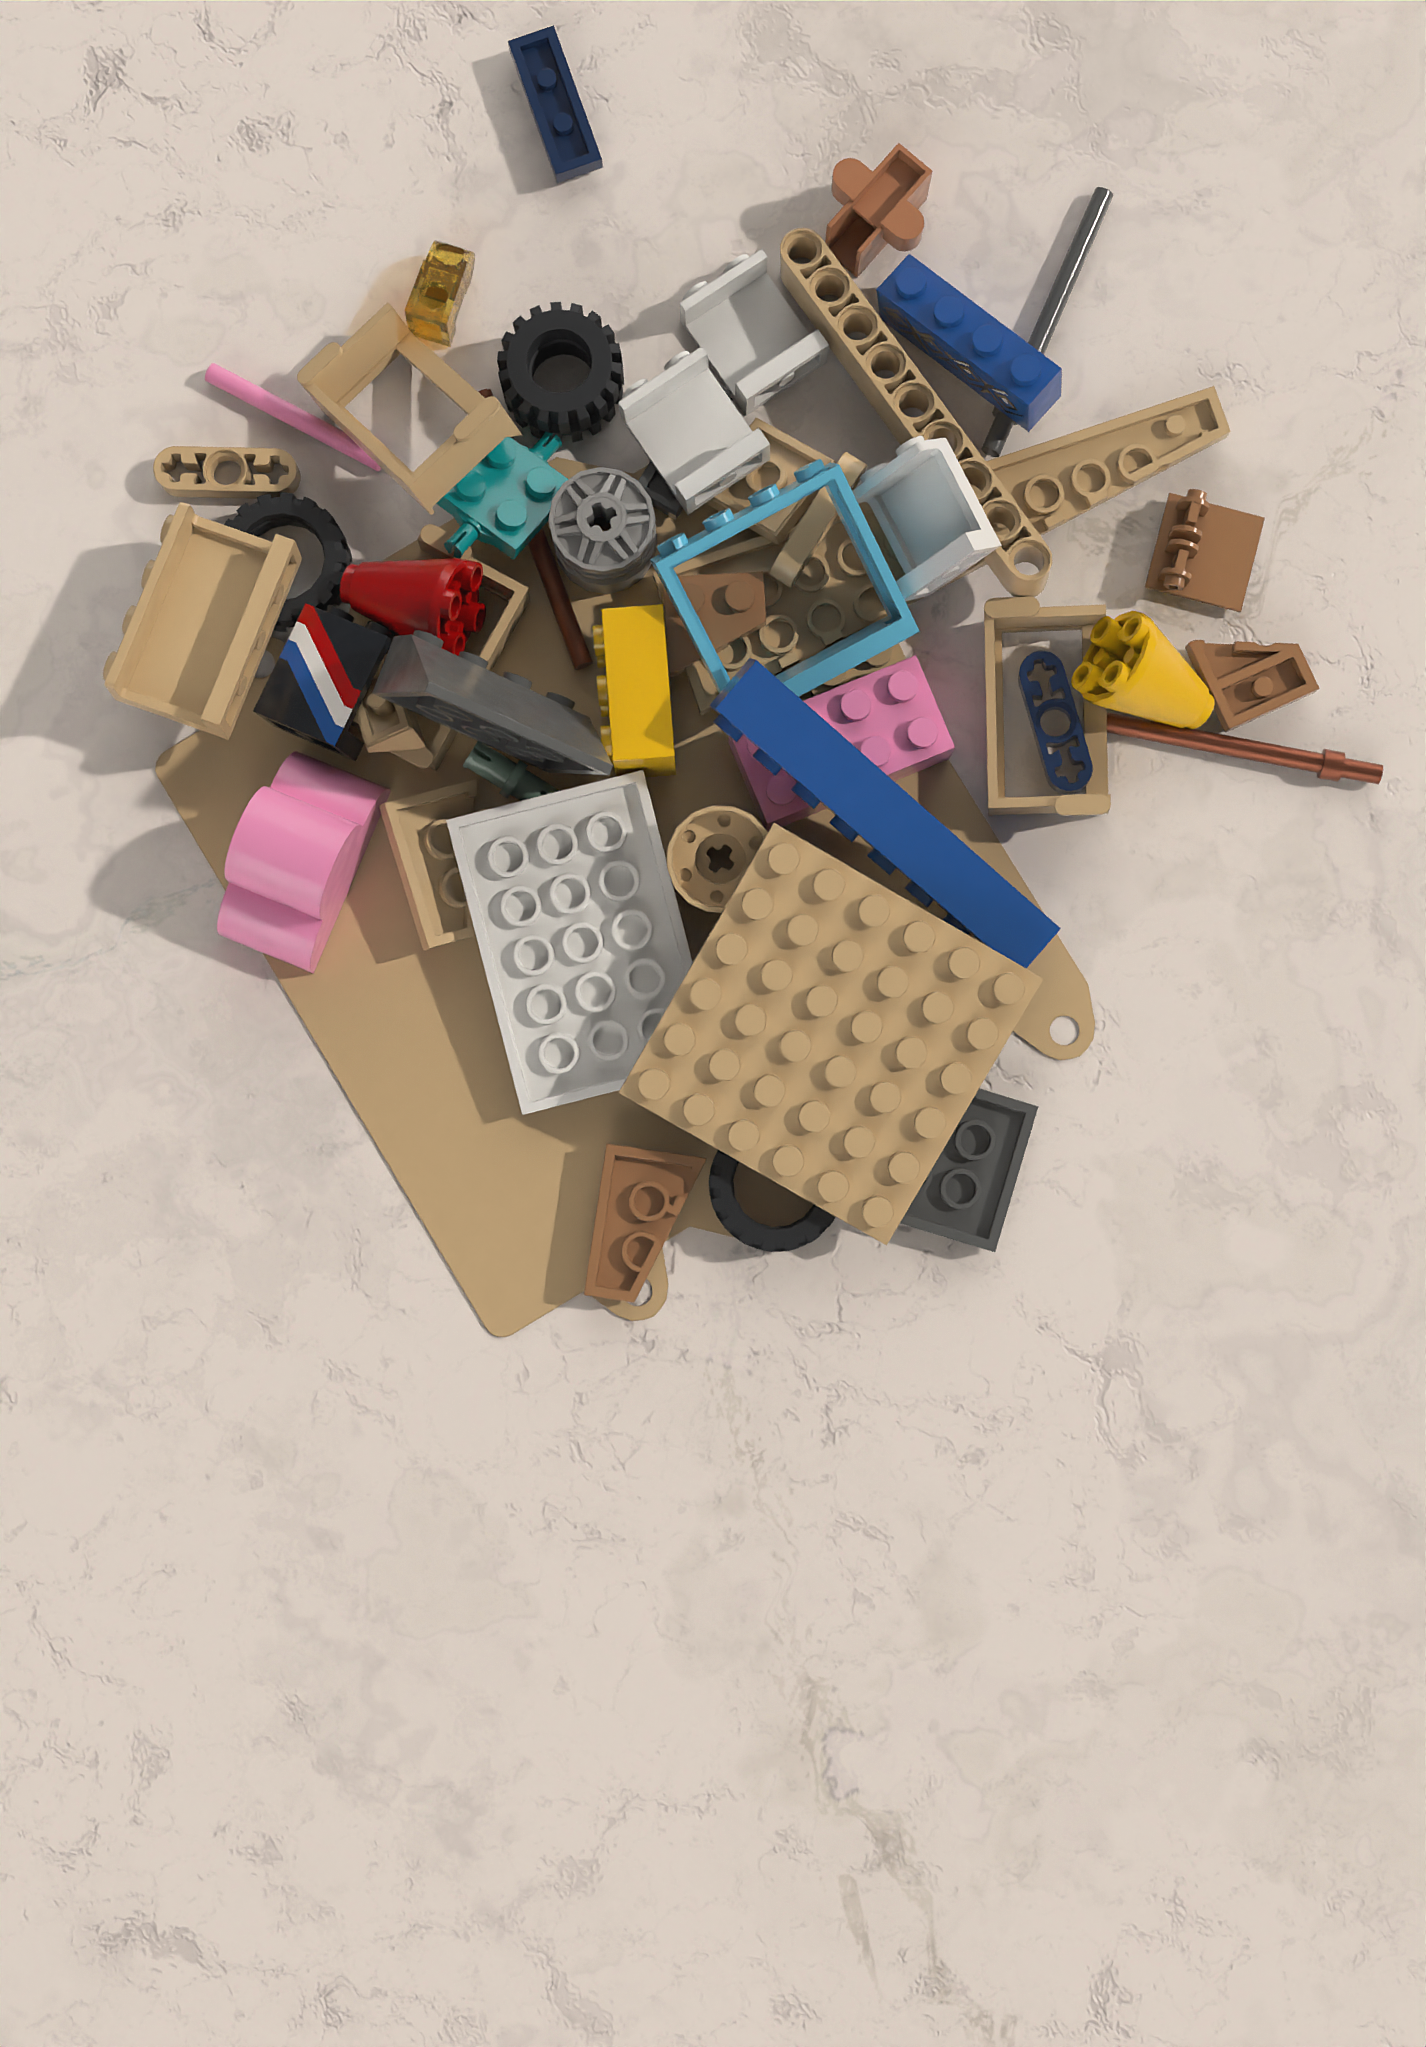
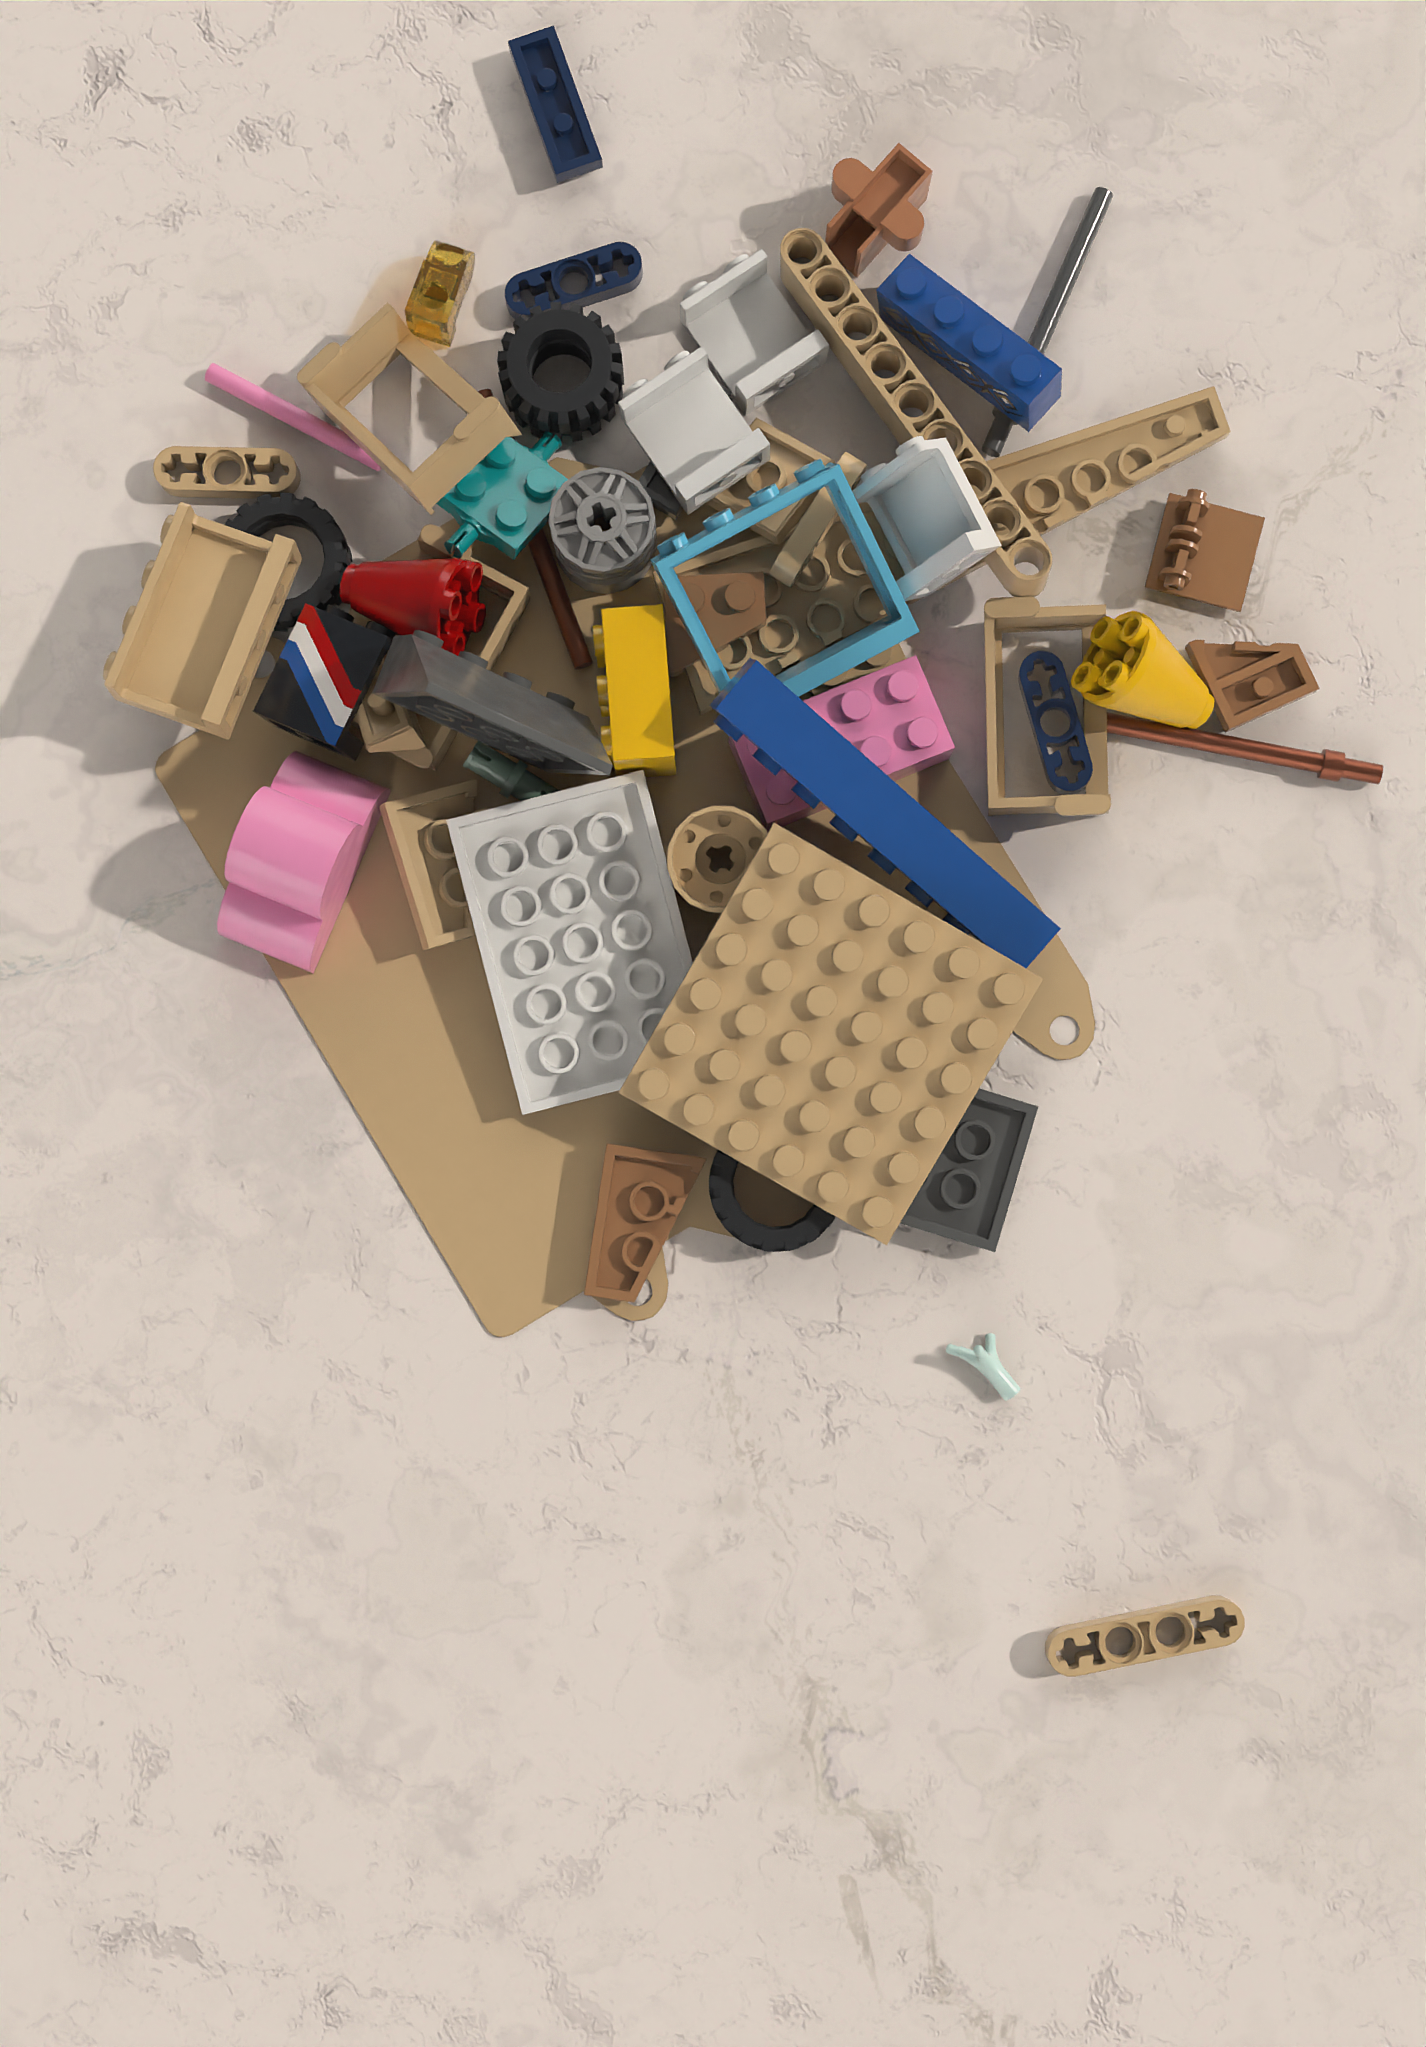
none -> dark blue beam [505,242,643,321]
none -> light aqua bar [946,1333,1020,1401]
none -> tan beam [1045,1595,1245,1677]

